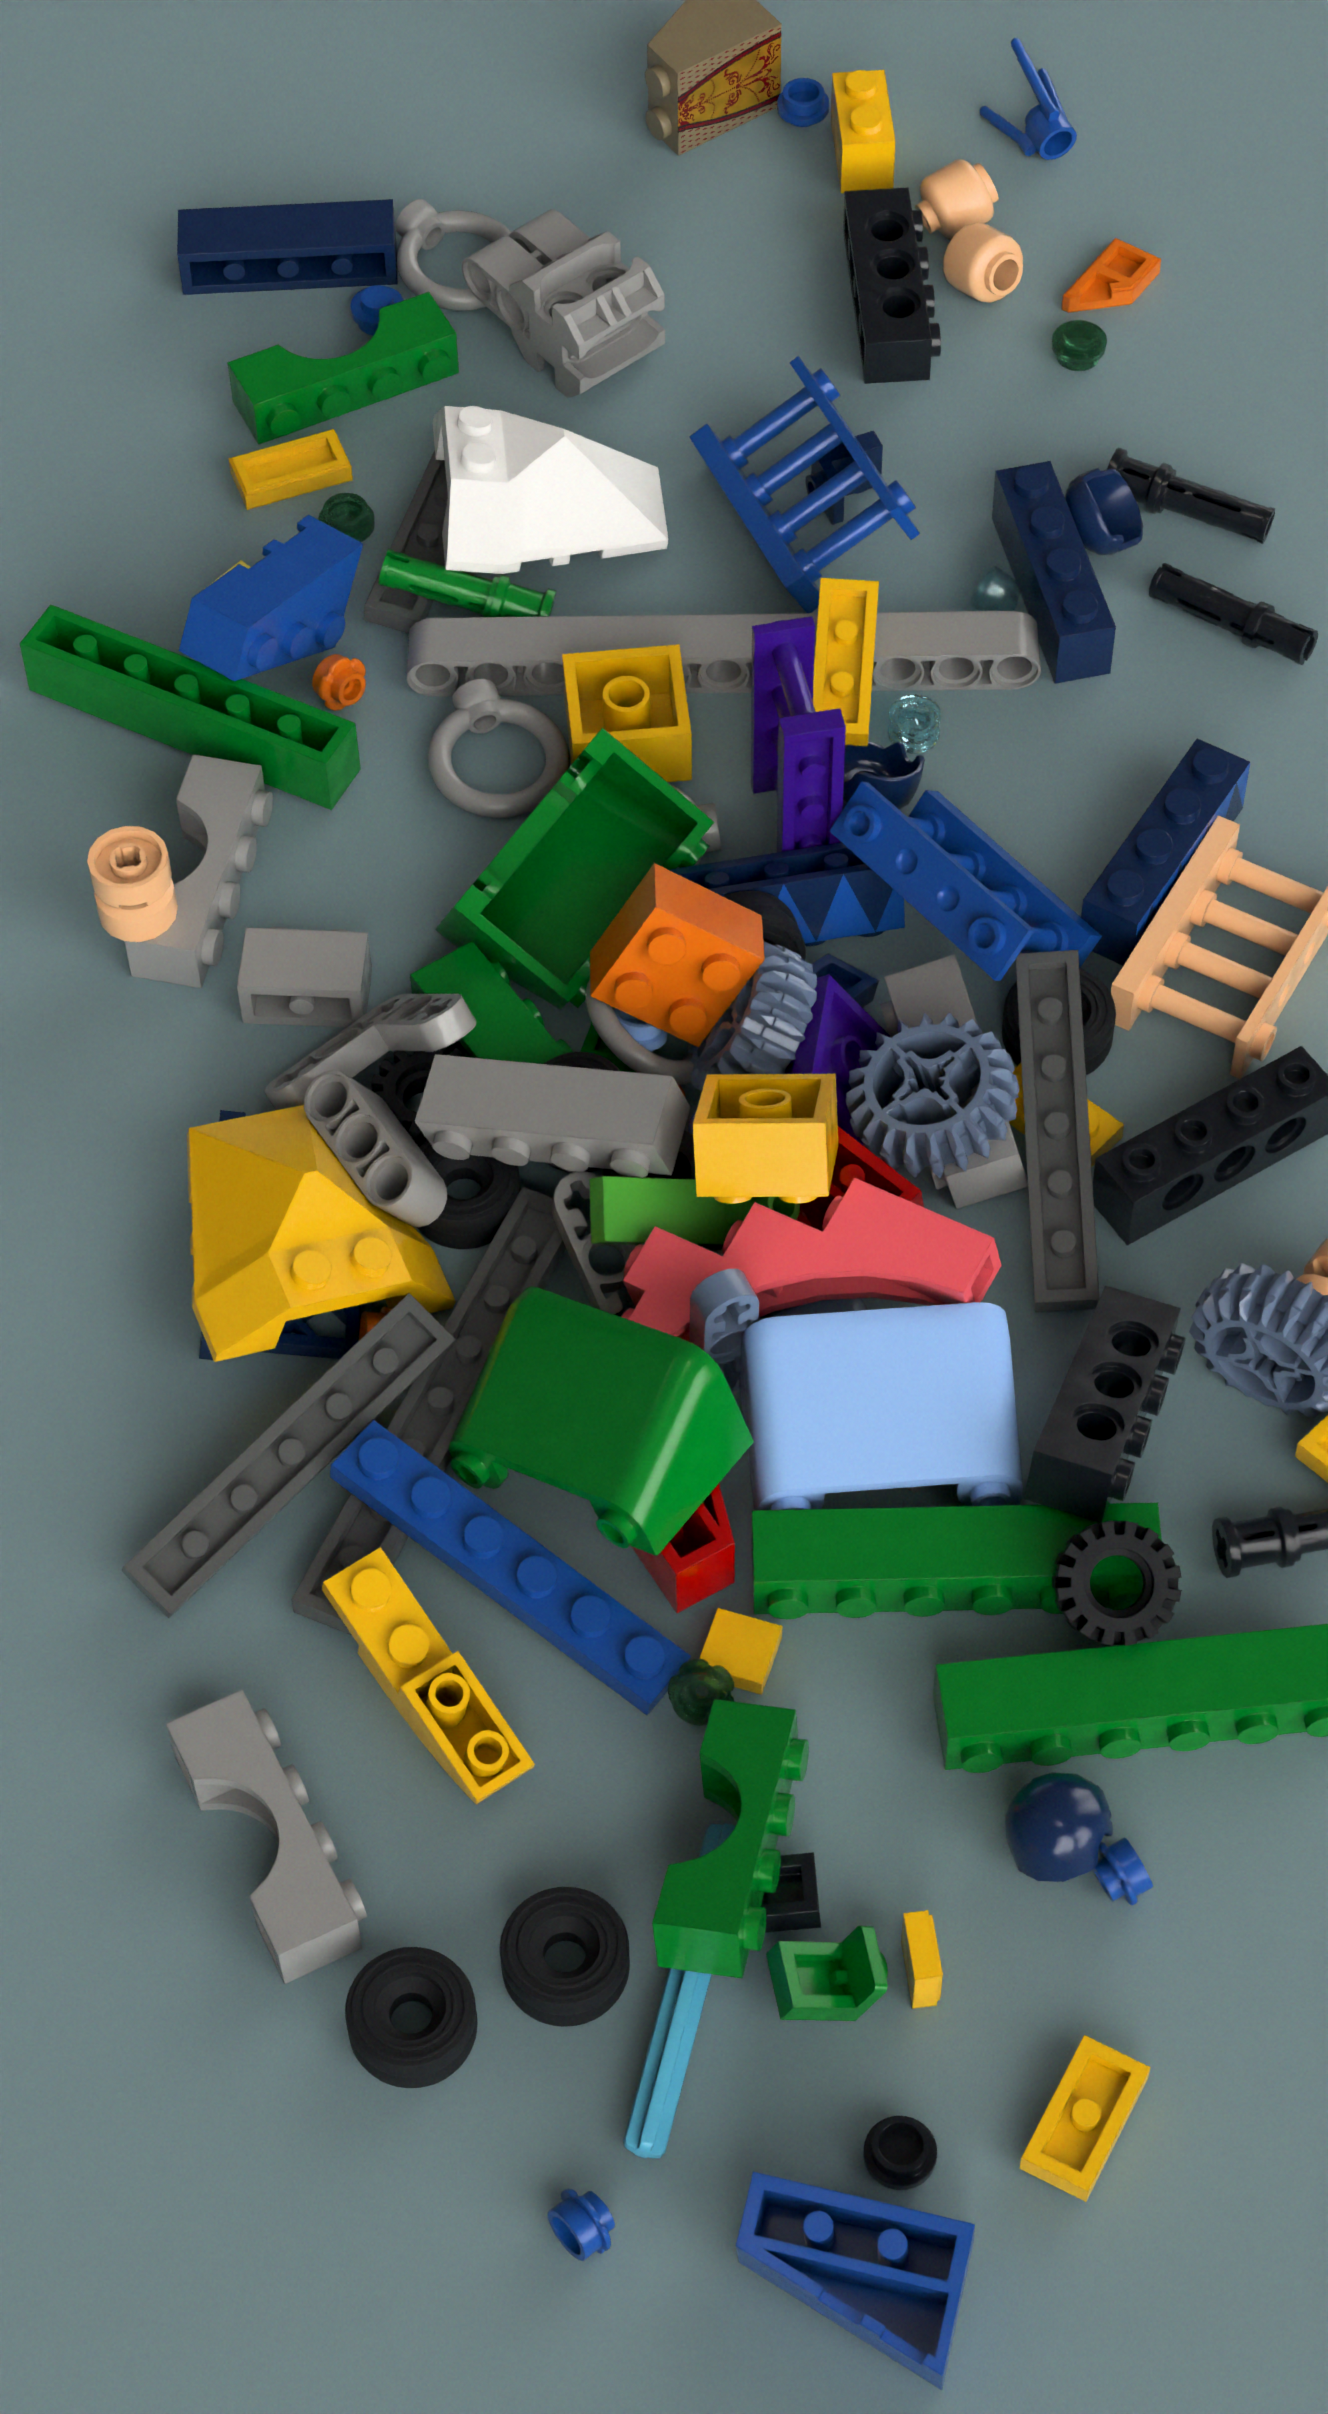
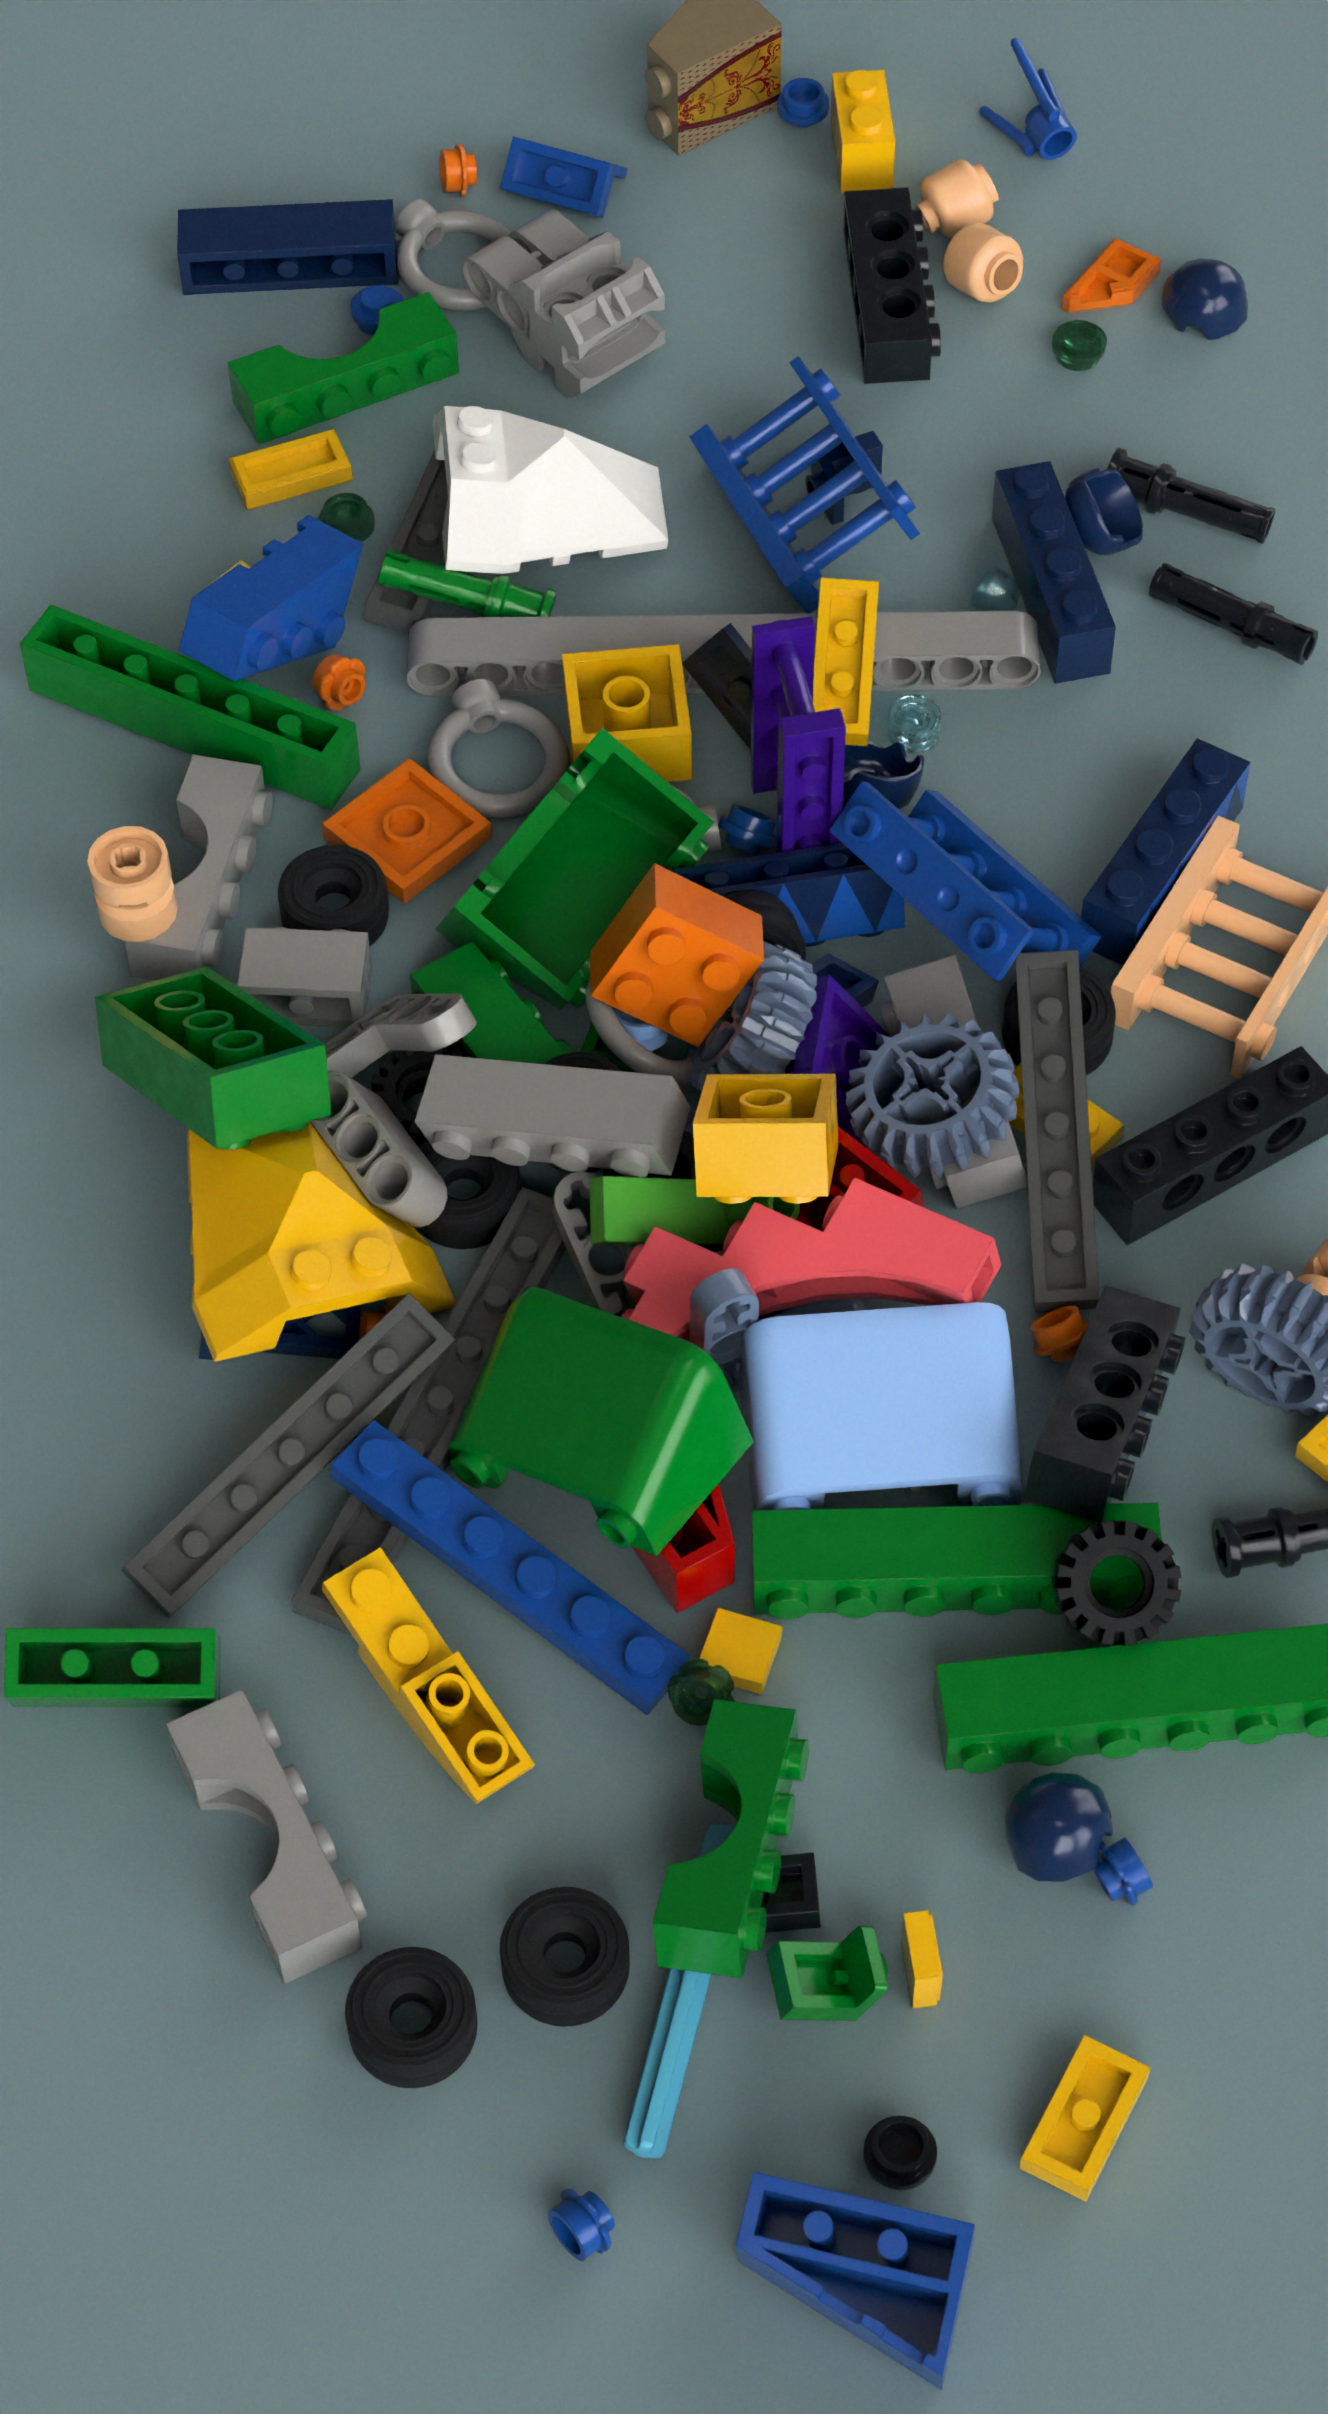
none -> green brick [4,1628,221,1707]
none -> green brick [95,966,331,1150]
none -> black tyre [278,845,389,946]
none -> orange plate [322,758,492,904]
none -> orange plate [439,144,477,197]
none -> blue panel [500,136,628,218]
none -> black hinge [682,623,752,750]
none -> blue plate [718,804,777,854]
none -> orange plate [1030,1306,1090,1362]
none -> dark blue hair [1162,259,1248,340]

